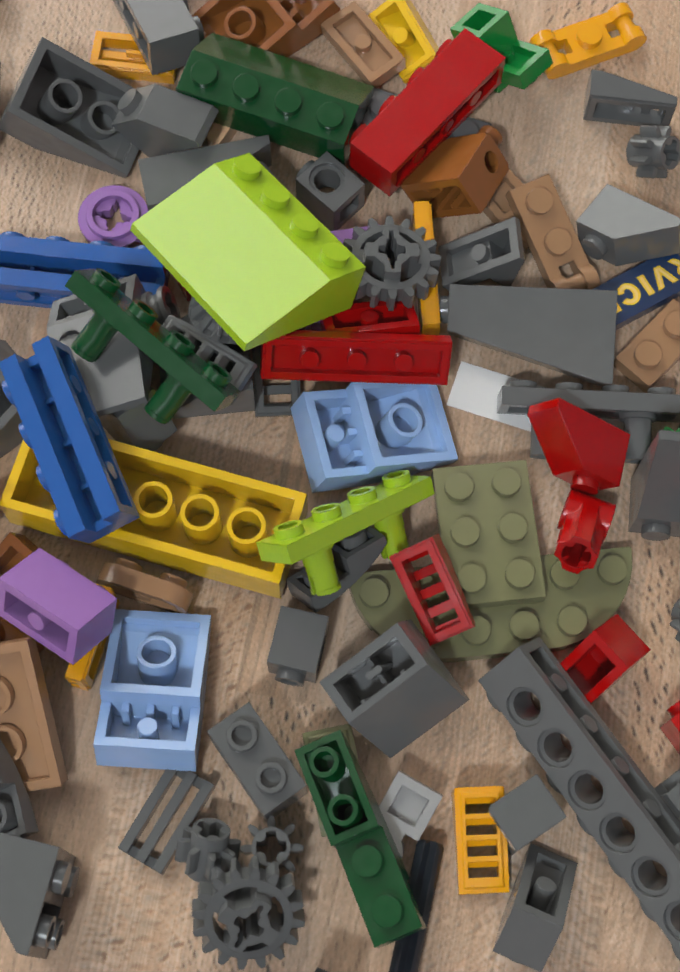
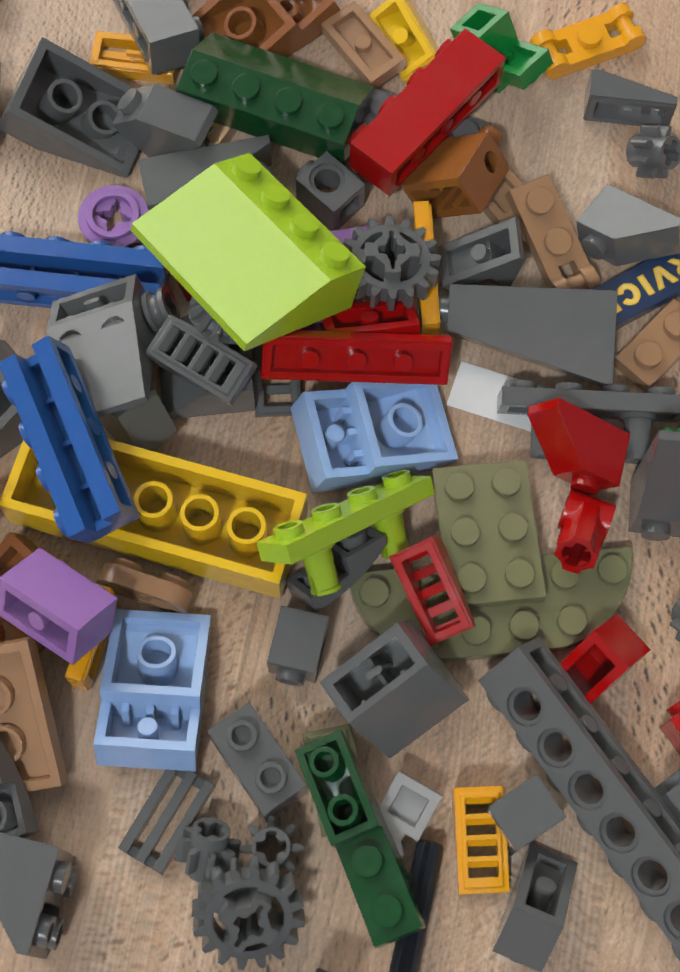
dark green plate [65,268,240,424] -> none

